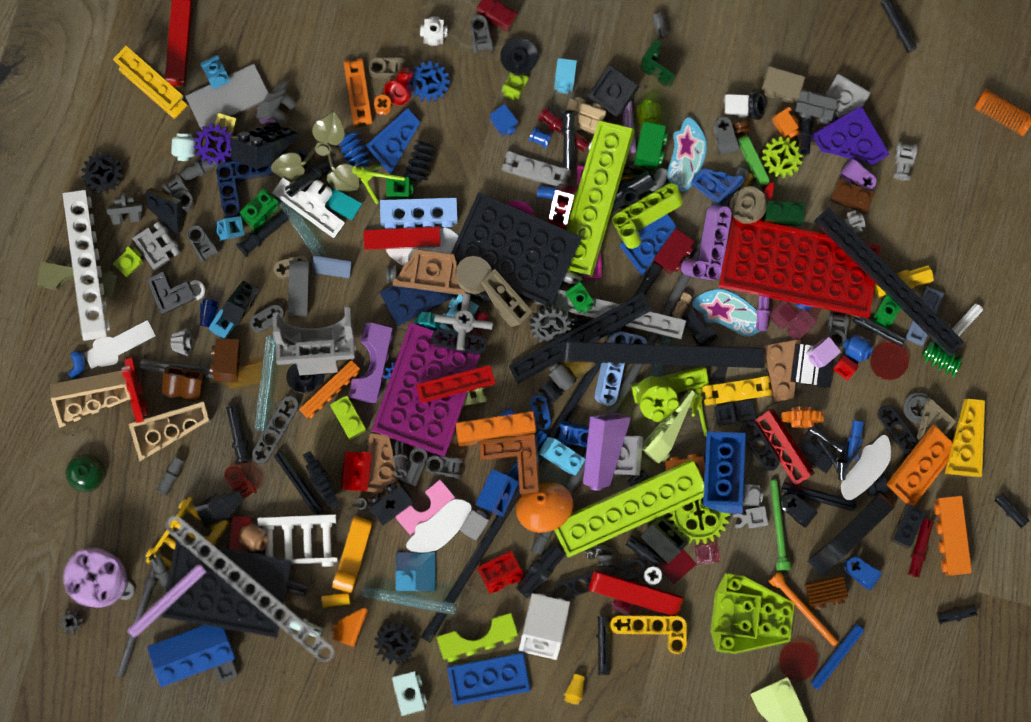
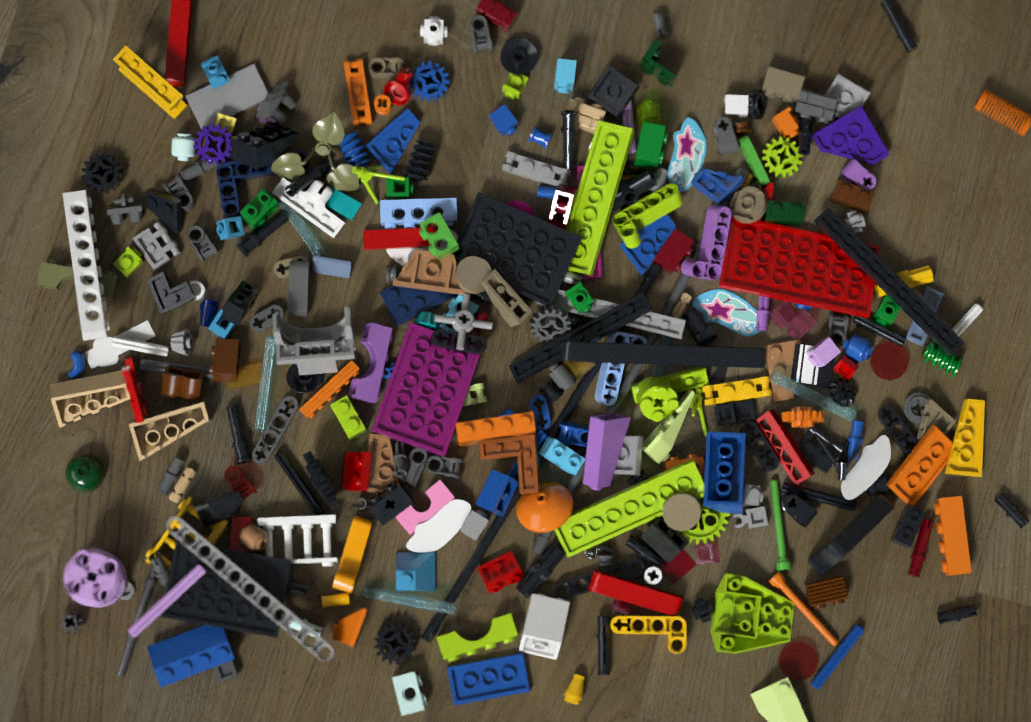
red plate [415,365,496,404] -> none
dark red pin [537,105,590,152] -> none
blue piece [843,557,882,591] -> none
light grey connector [893,141,918,181] -> none
none -> white axle [112,336,169,357]
none -> tan axle [169,467,196,503]
none -> bright green brick [419,212,459,260]
none -> dark tan tile [662,492,701,531]
none -> black gear [691,598,714,623]
none -> clear light blue axle [770,371,857,421]
none -> black gear [828,378,857,407]

